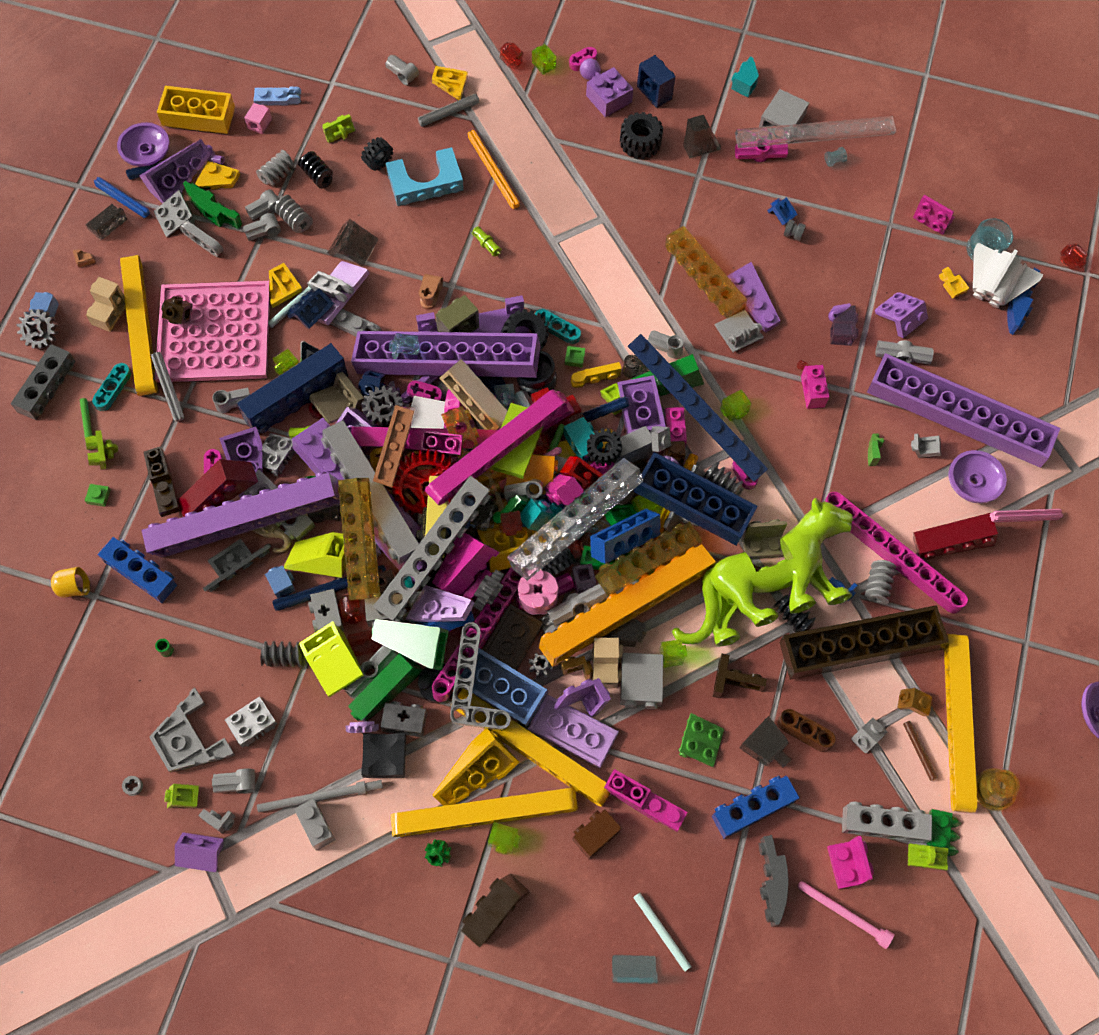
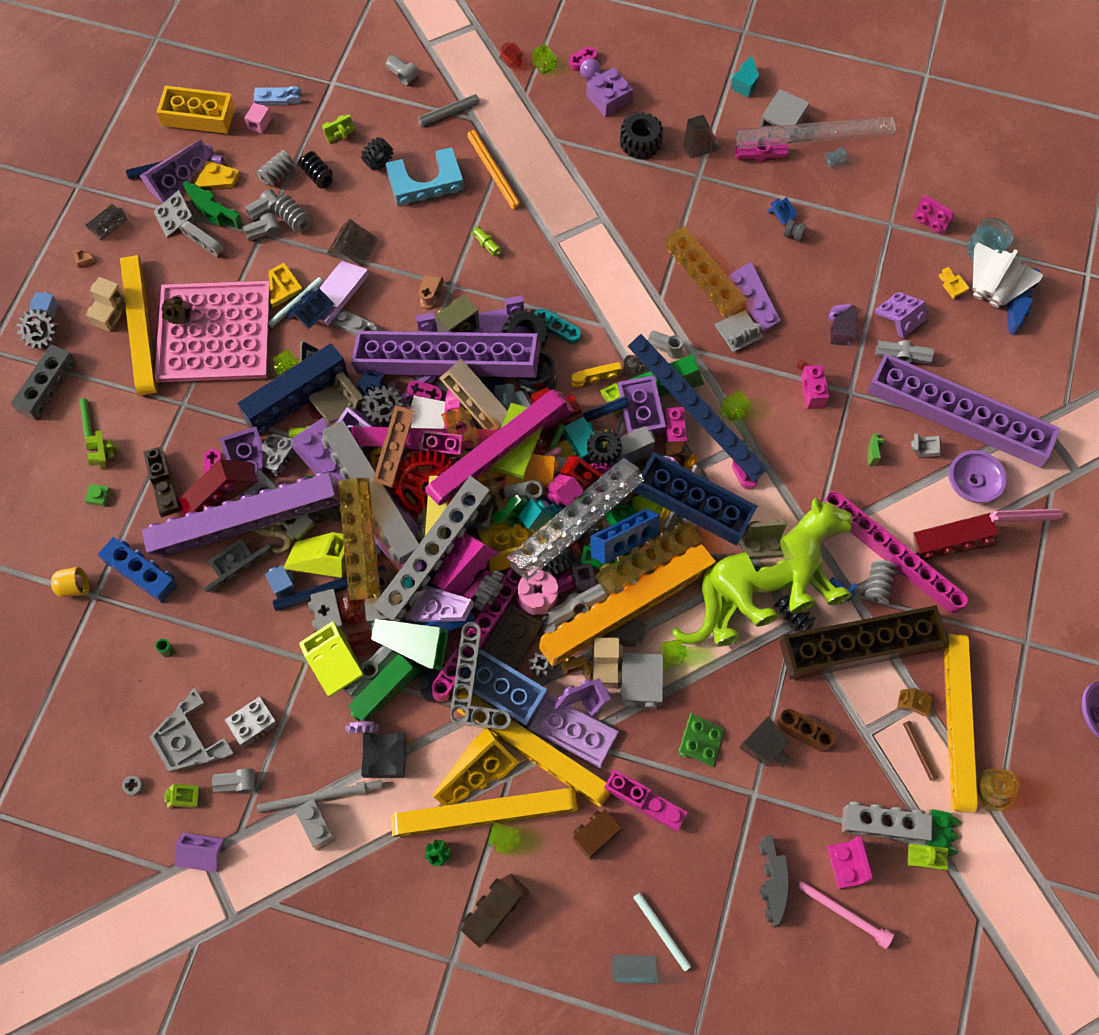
teal beam [92,363,132,411] -> none
blue axle [94,177,150,218] -> none
medium lavender dish [117,123,170,166] -> none
light grey axle [151,352,184,422] -> none
light grey bracket [198,809,235,834] -> none
light grey piece [212,387,250,413] -> none
flat silver piece [260,641,305,667] -> none
light grey hinge [307,271,355,302] -> none
flat silver brick [381,701,427,738] -> none
clear light blue bracket [389,333,420,359] -> none
yellow wing [432,66,468,100] -> none
clear red bracket [499,511,523,536] -> none
bright green plate [565,346,585,368] -> none
dark blue brick [637,55,676,108] -> none
light grey bracket [651,426,671,452] -> none
flat silver piece [703,462,744,496] -> none
dark brown bracket [712,653,767,698] -> none
blue brick [712,775,799,839] -> none
light grey bracket [851,718,887,753] -> none
clear red head [1060,243,1087,270] -> none

